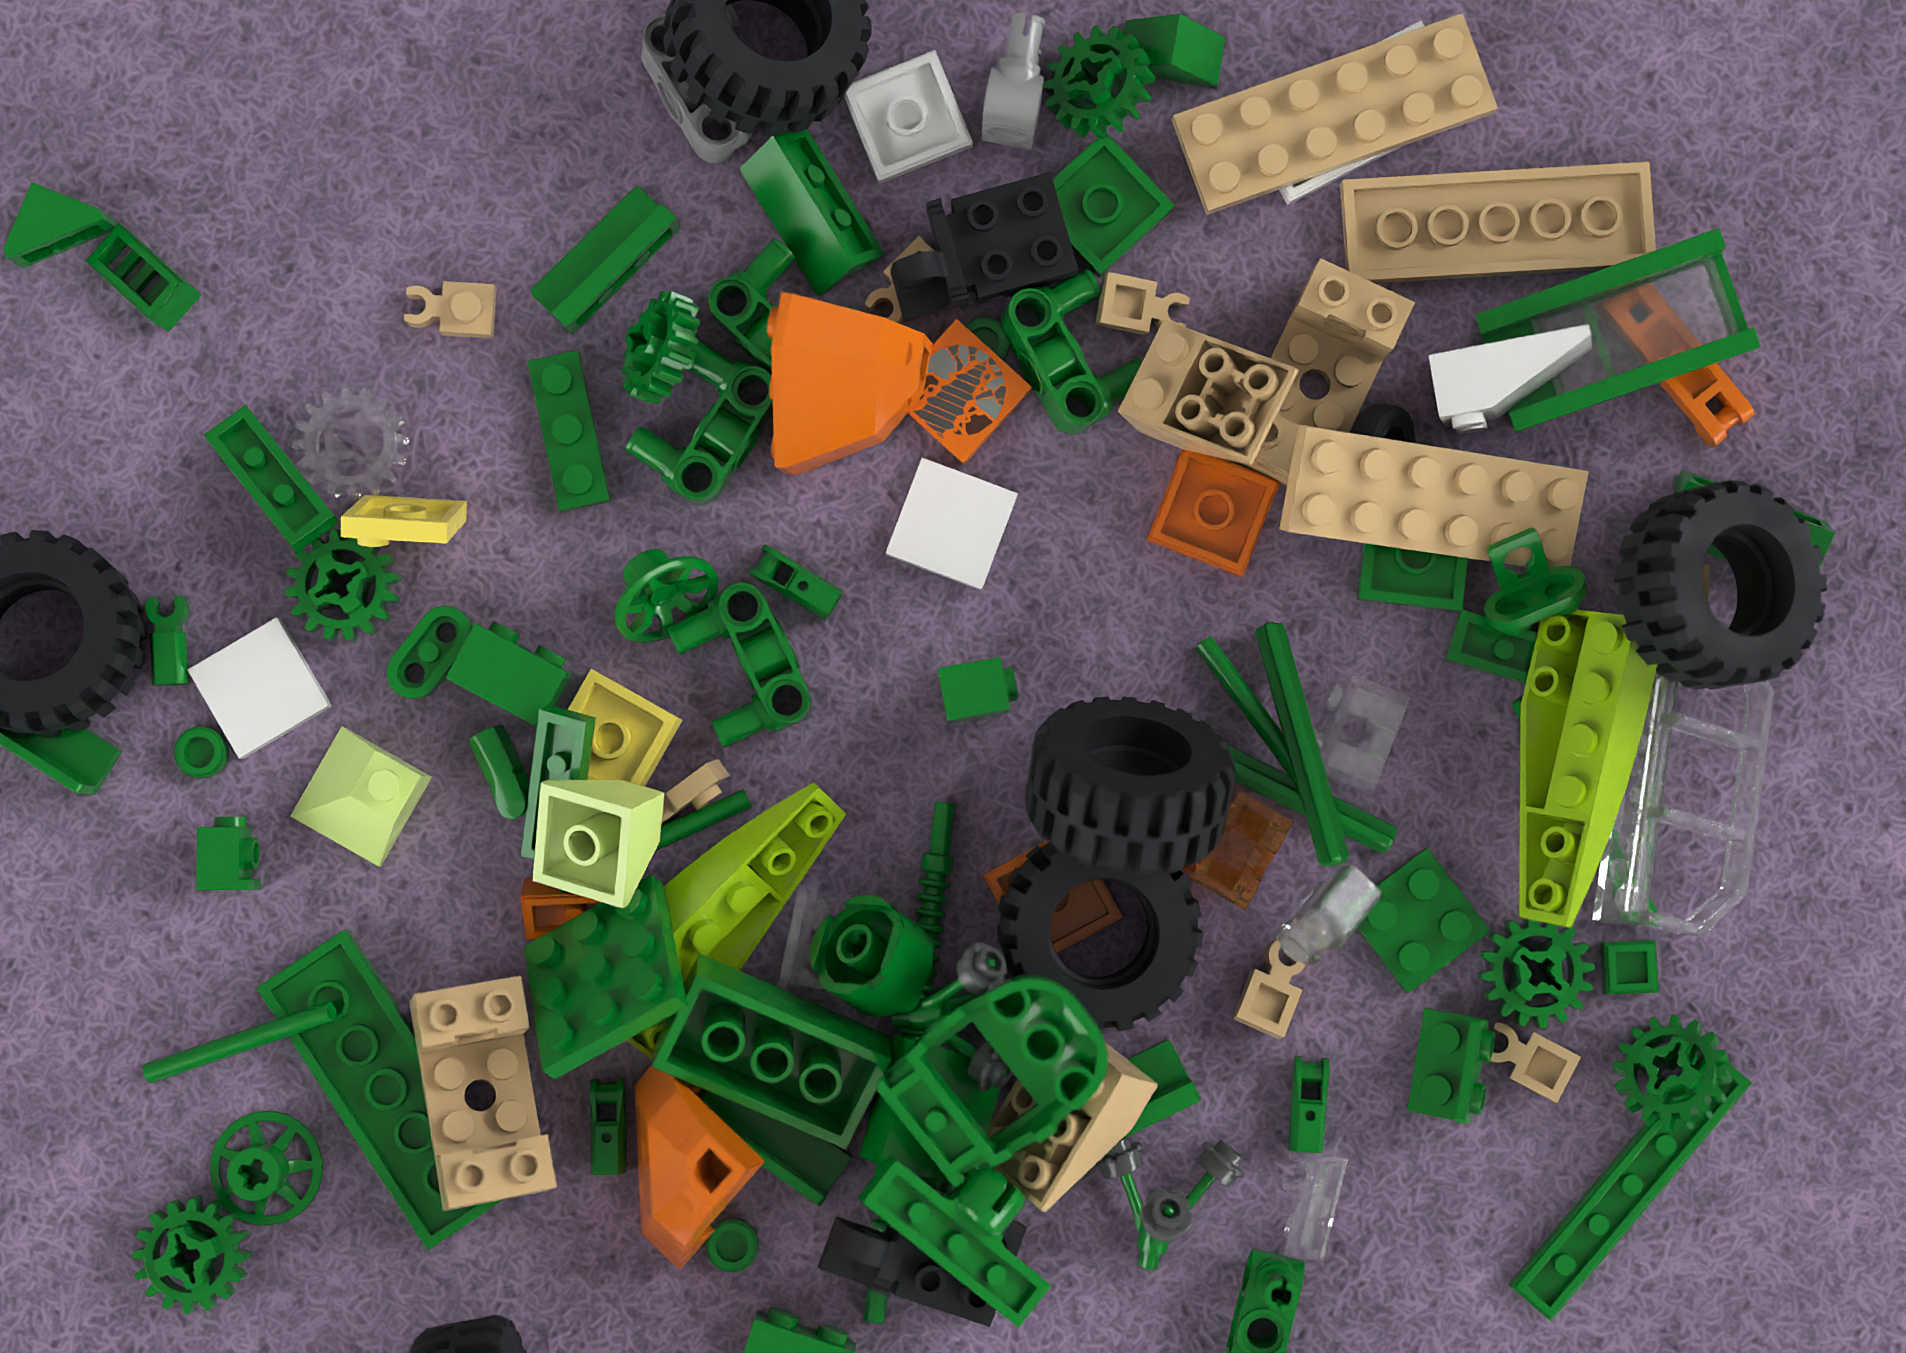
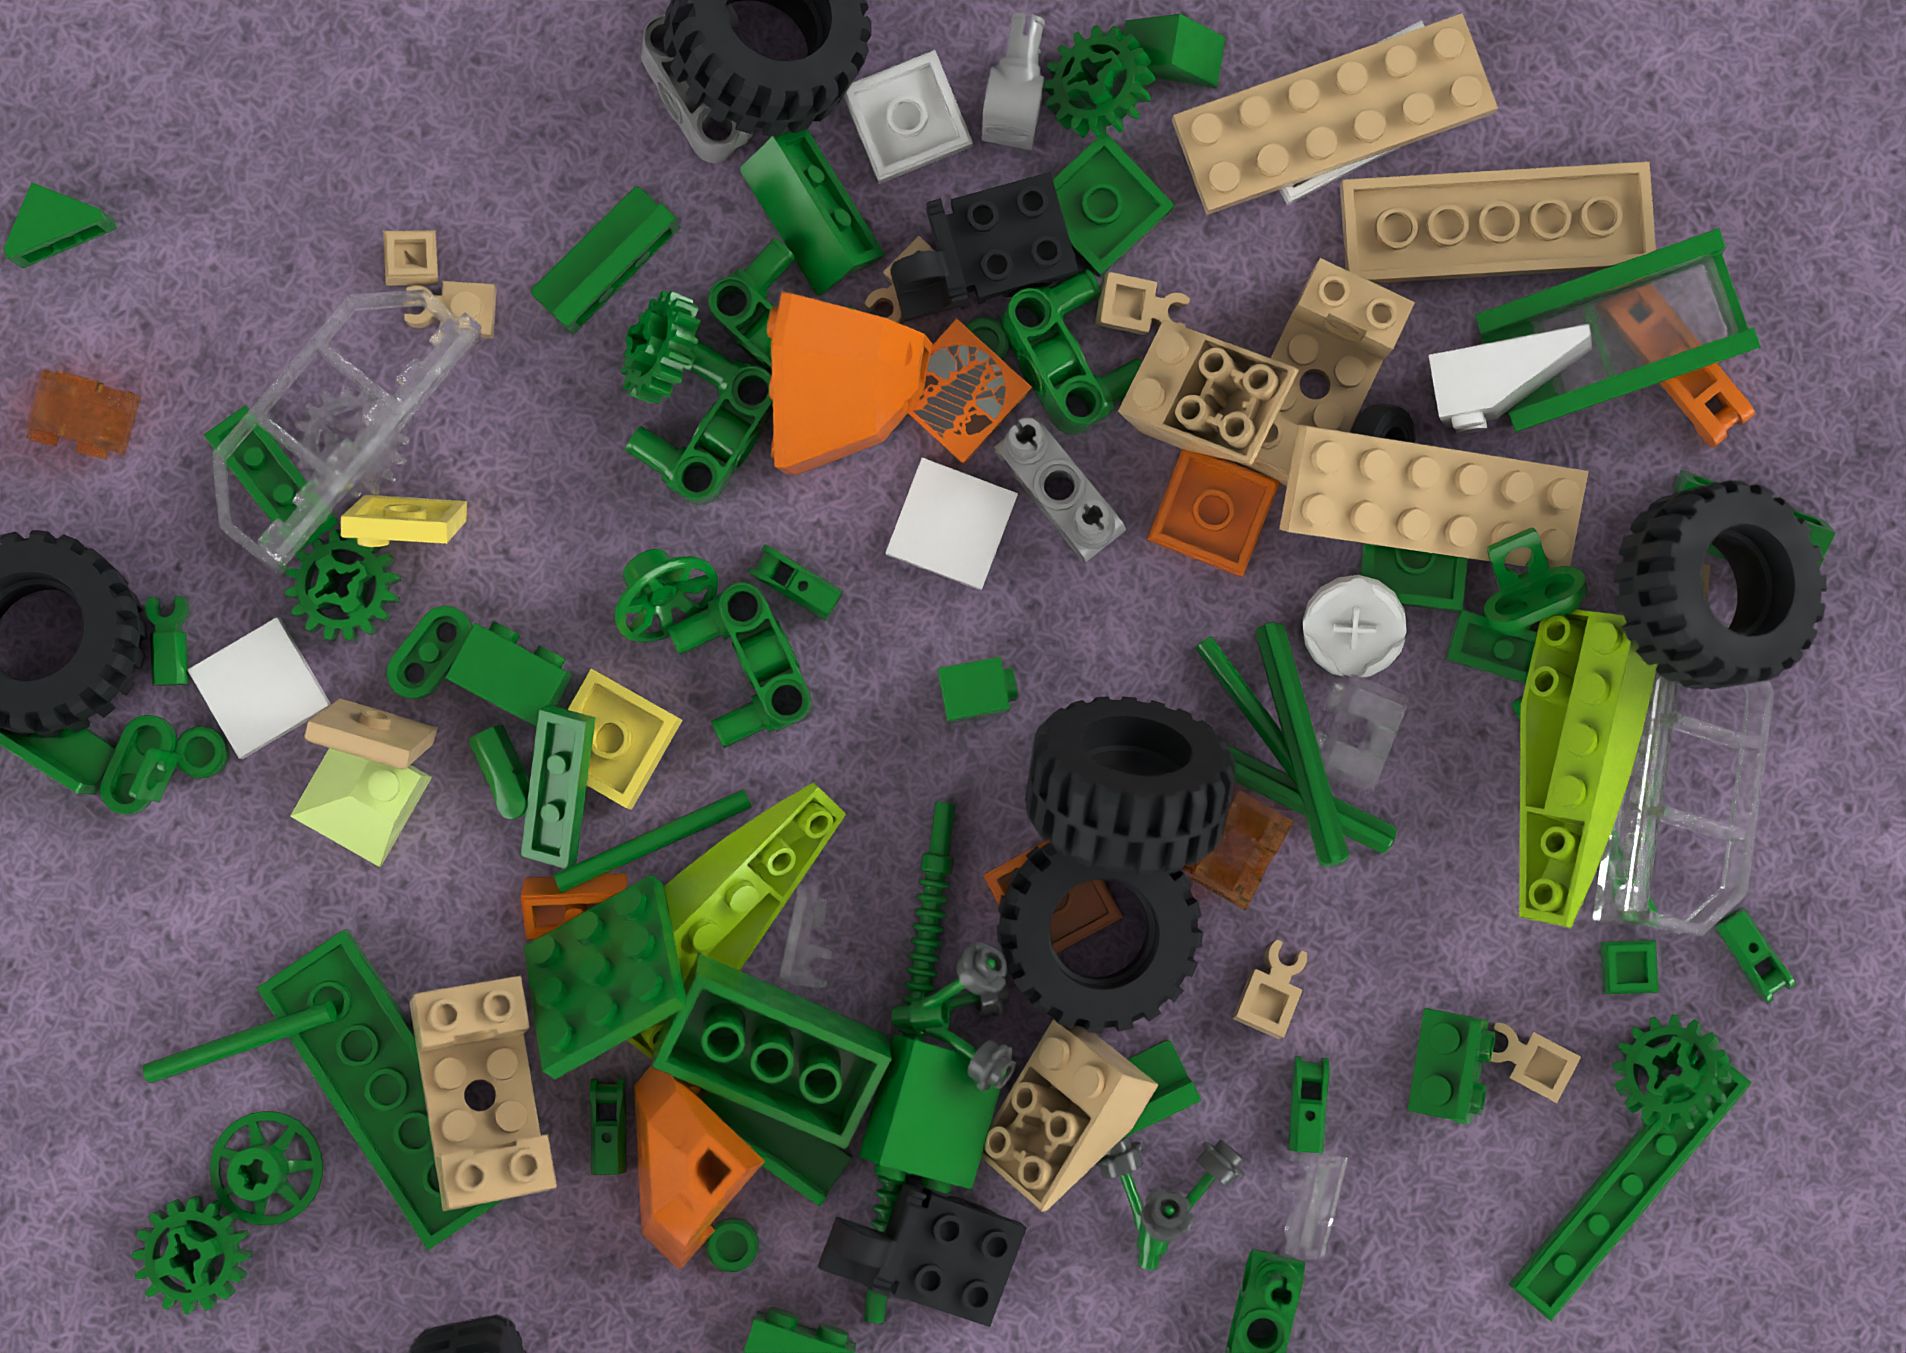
green slope [86,223,201,332] -> none
green brick [196,817,261,890] -> none
green plate [527,350,611,512] -> none
yellowish green slope [533,779,665,908] -> none
tan plate [661,759,730,825] -> none
green brick [810,895,935,1017] -> none
green plate [857,1155,1052,1328] -> none
green slope [875,974,1108,1187] -> none
clear brick [1276,865,1381,964] -> none
green plate [1343,848,1491,994] -> none
green gear [1477,919,1595,1029] -> none
none -> clear orange cylinder [25,369,141,460]
none -> green bracket [100,715,181,815]
none -> clear plate [212,289,481,577]
none -> tan plate [304,698,438,770]
none -> tan tile [383,230,438,286]
none -> light grey piece [993,416,1126,563]
none -> white tile [1302,575,1407,678]
none -> green bar [1713,907,1796,1004]

